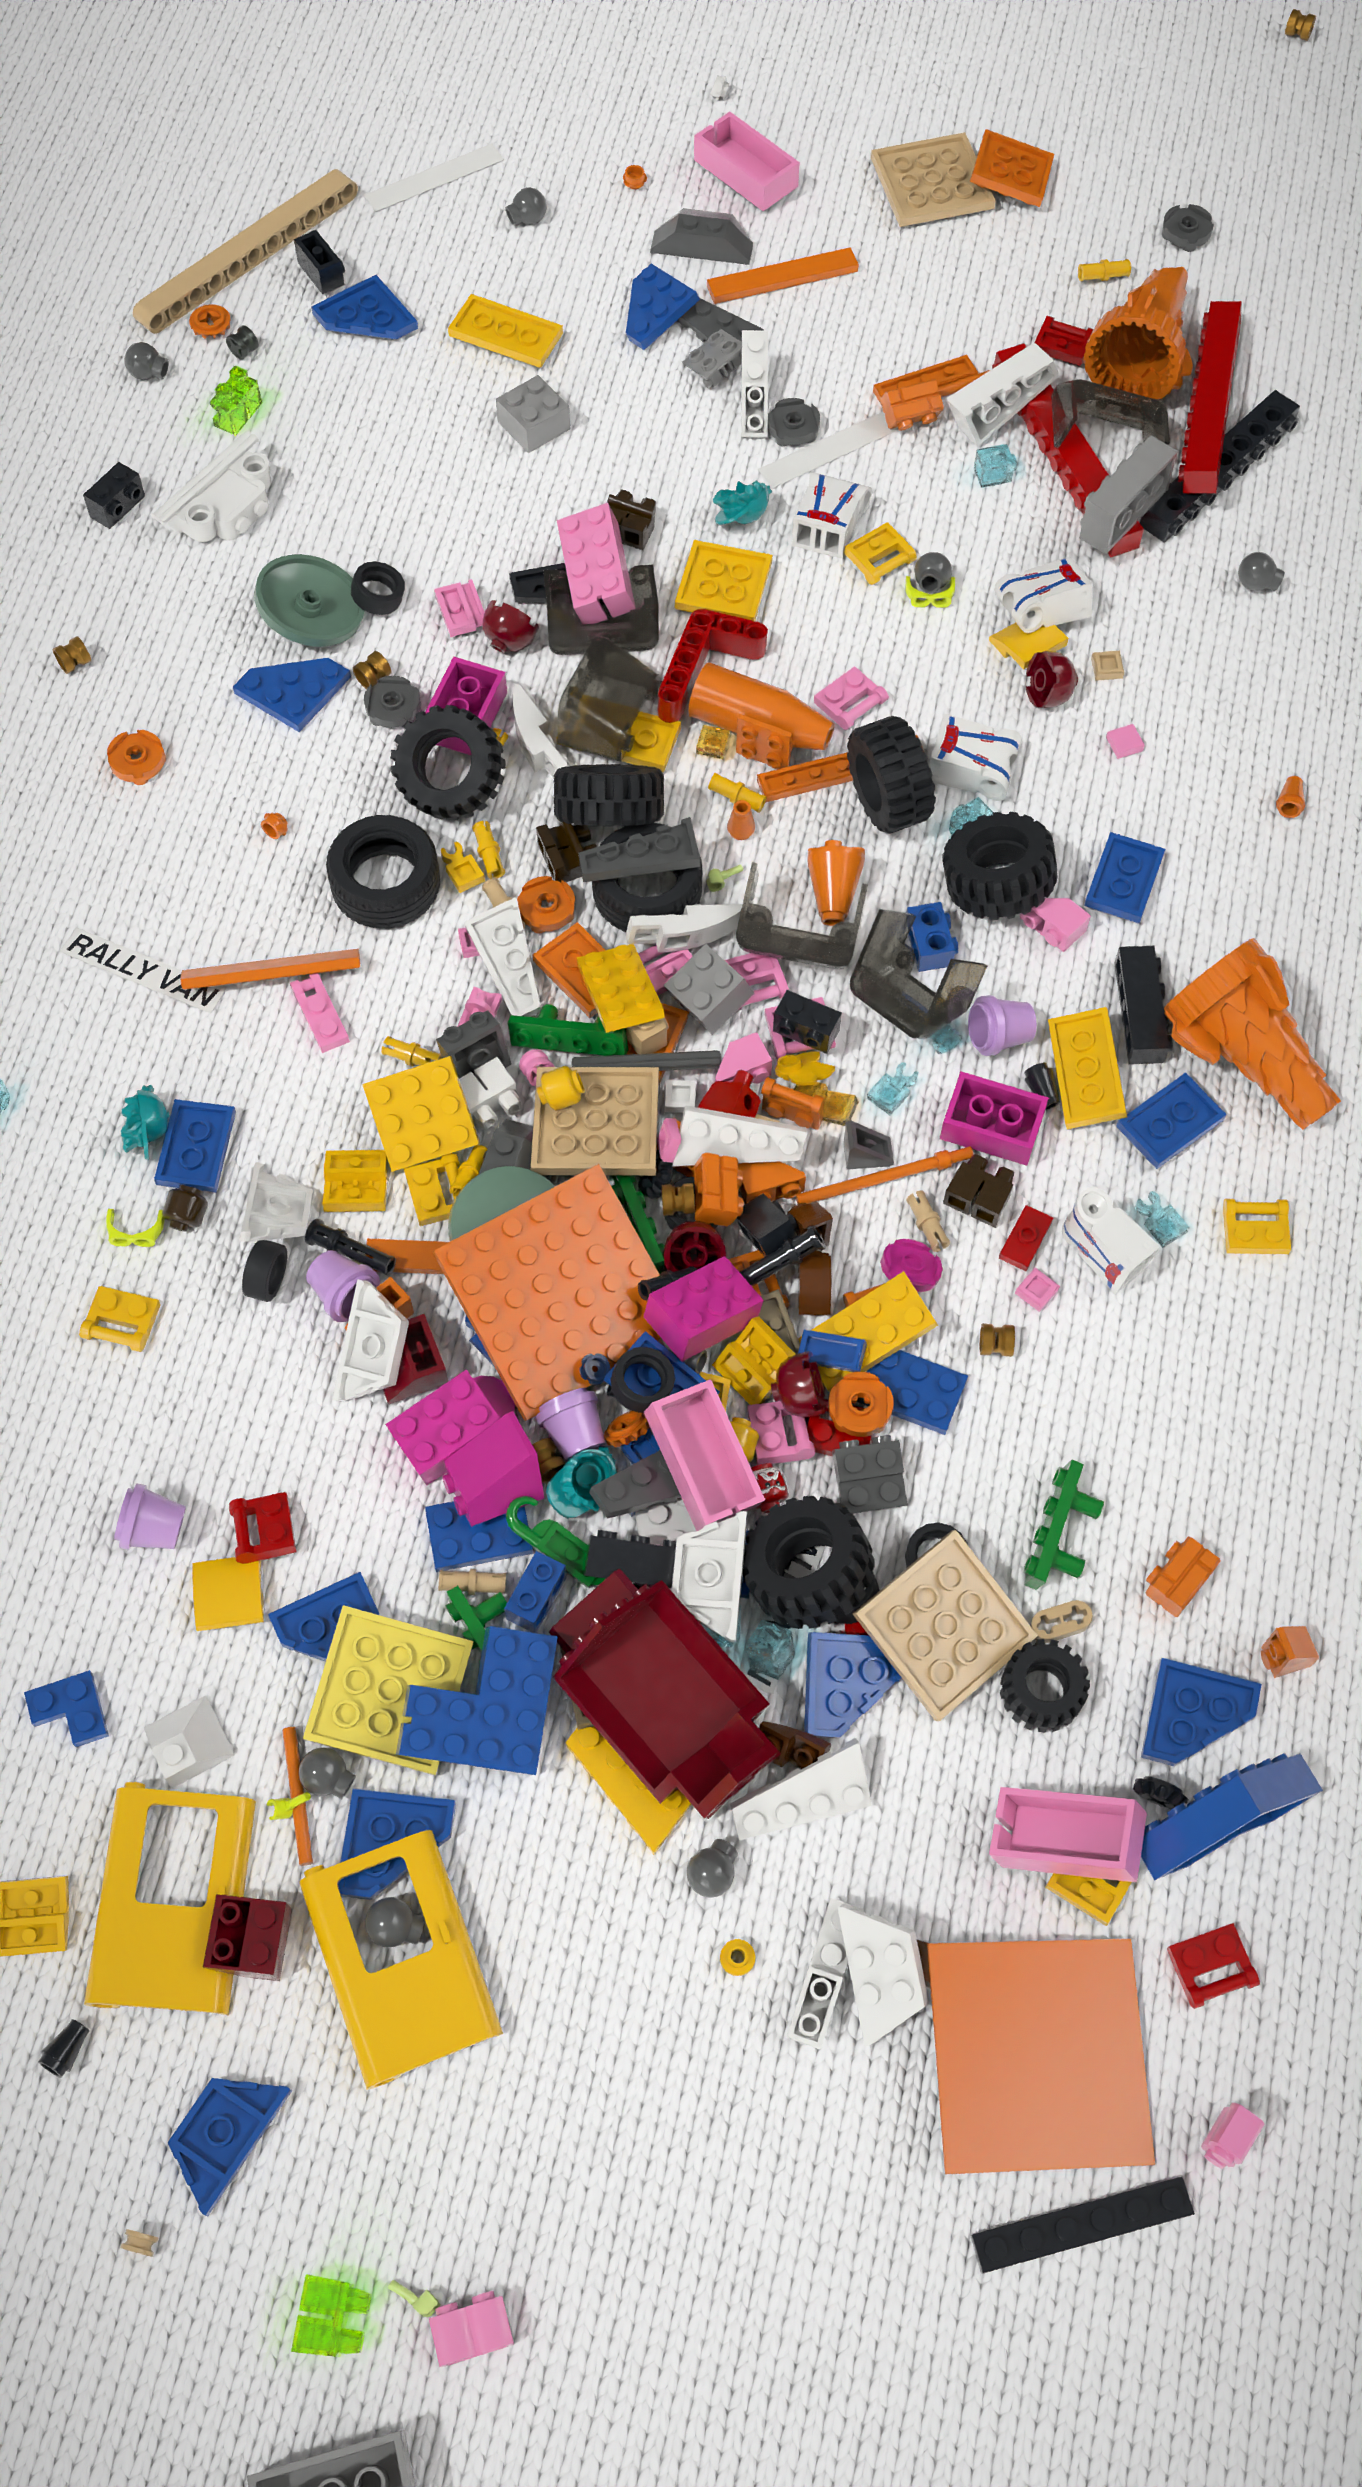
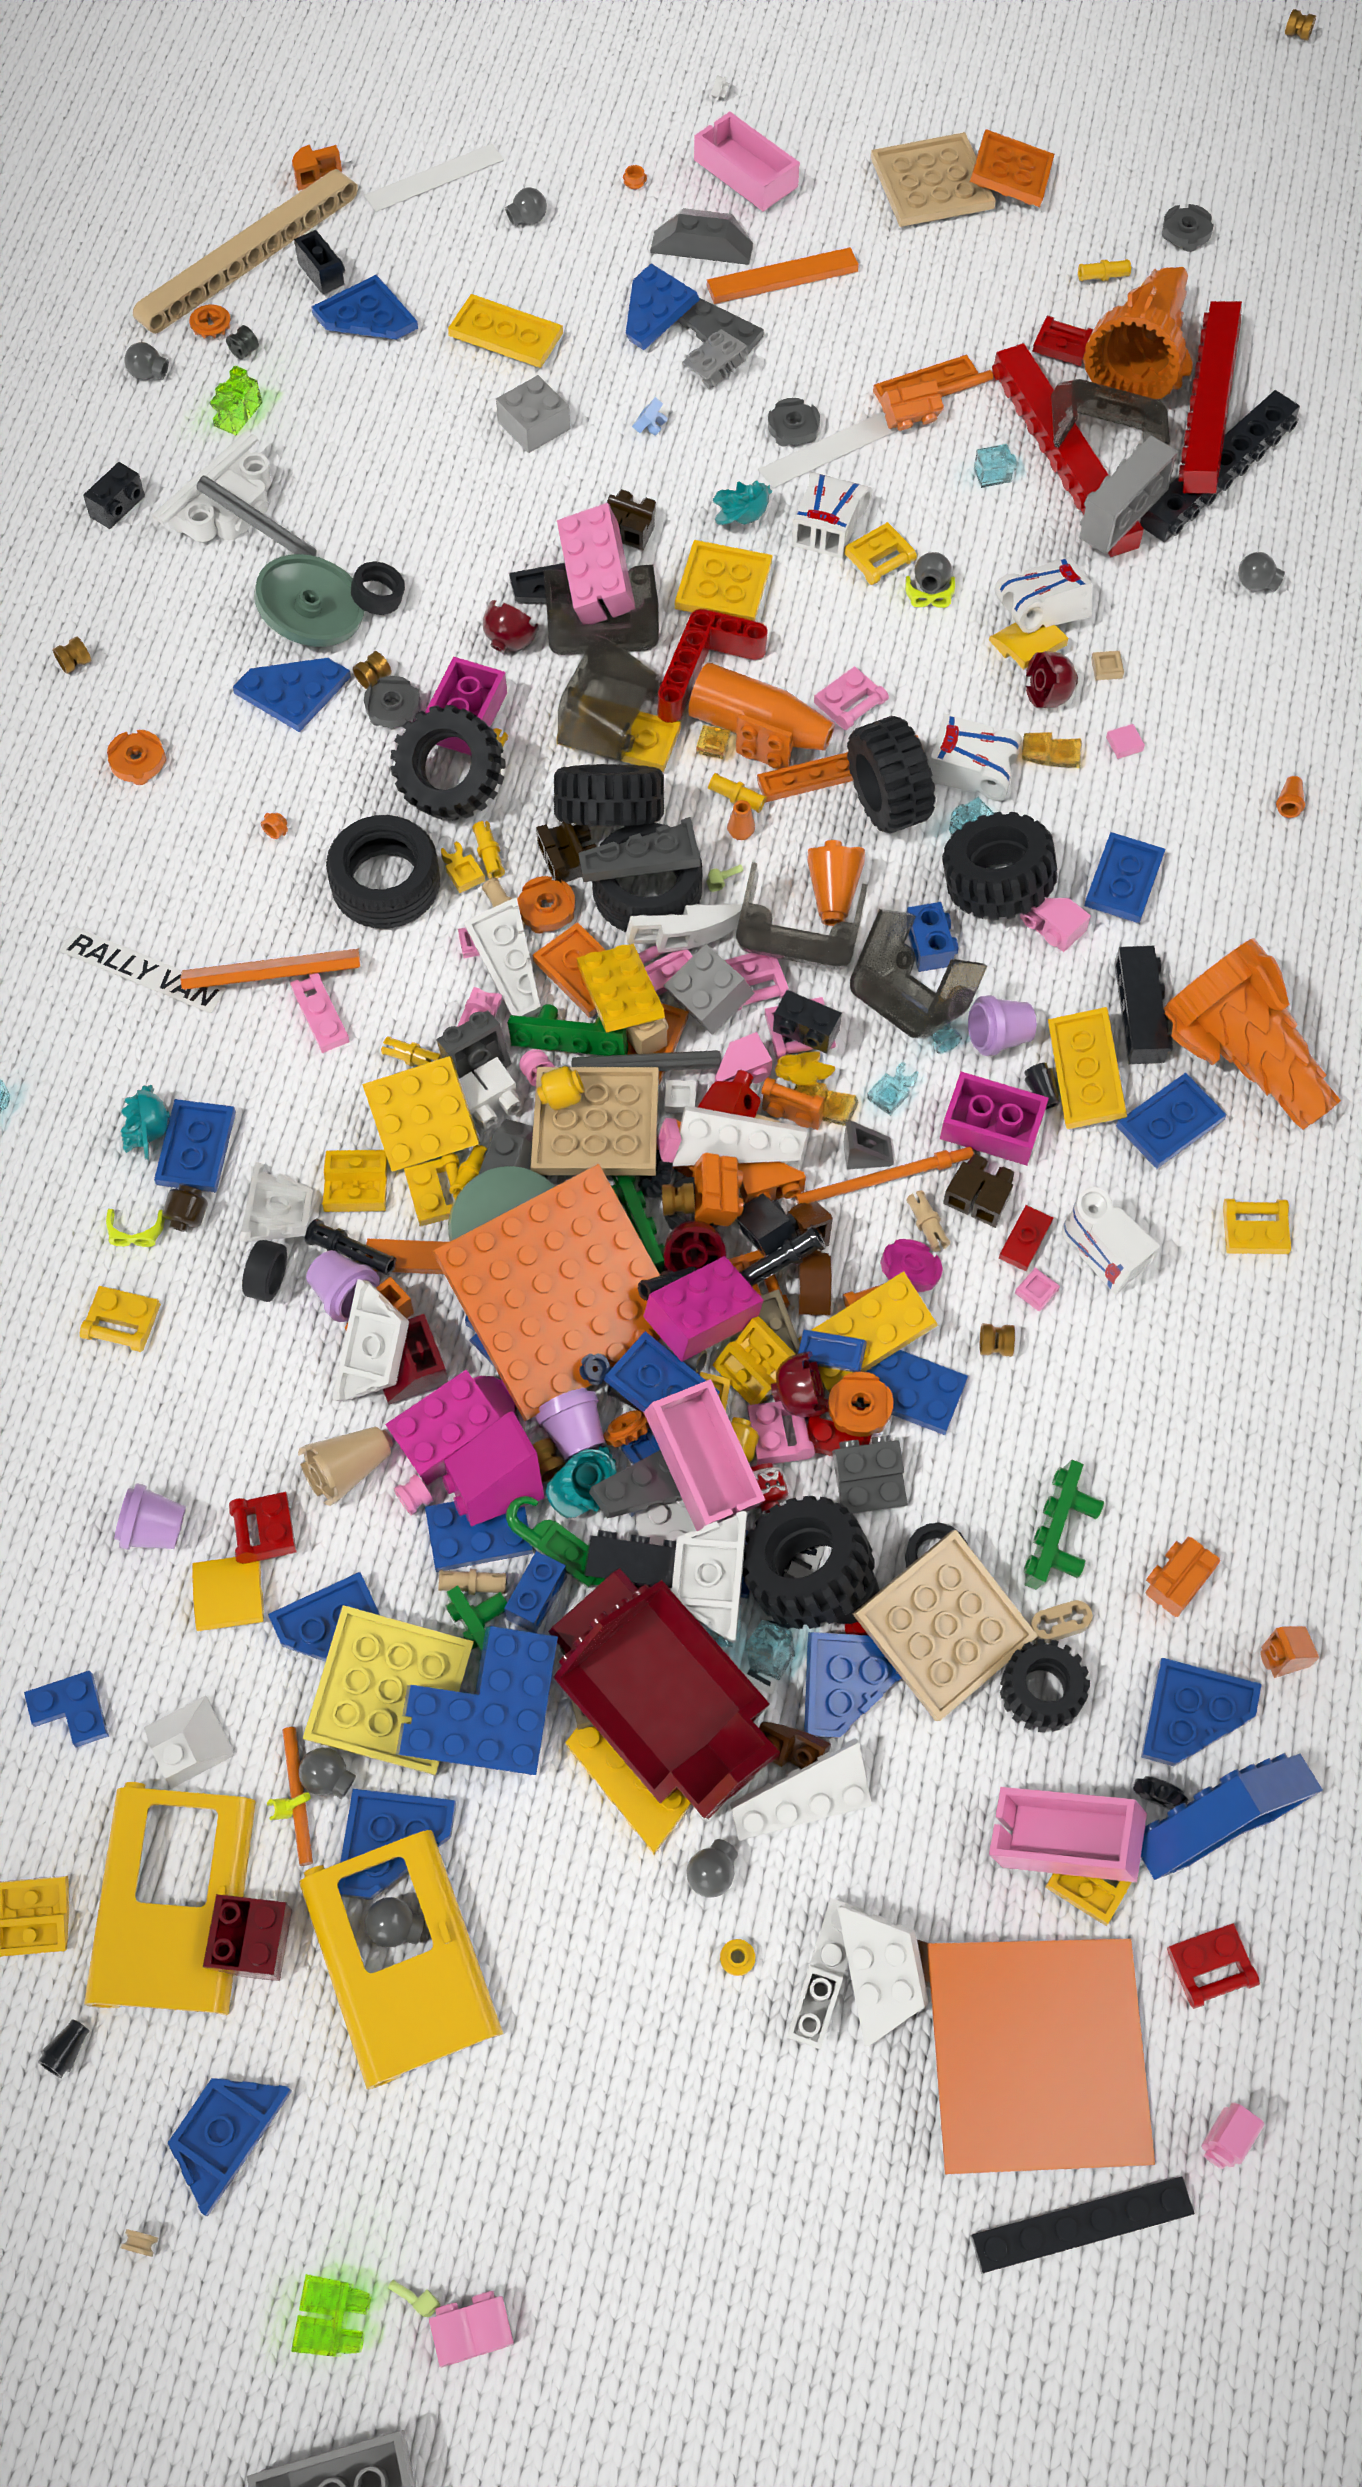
bright pink plate [434,579,485,637] -> none
white slope [513,683,570,779] -> none
black tyre [610,1347,675,1413] -> none
white slope [741,330,768,438] -> none
white wedge [946,342,1059,447] -> none
clear light blue plate [1135,1191,1190,1248] -> none
none -> axle [196,475,317,556]
none -> orange brick [292,144,342,191]
none -> tan cone [298,1426,393,1506]
none -> bright pink wheel [393,1474,433,1515]
none -> light blue tile [632,397,668,435]
none -> clear yellow slope [1022,732,1082,768]

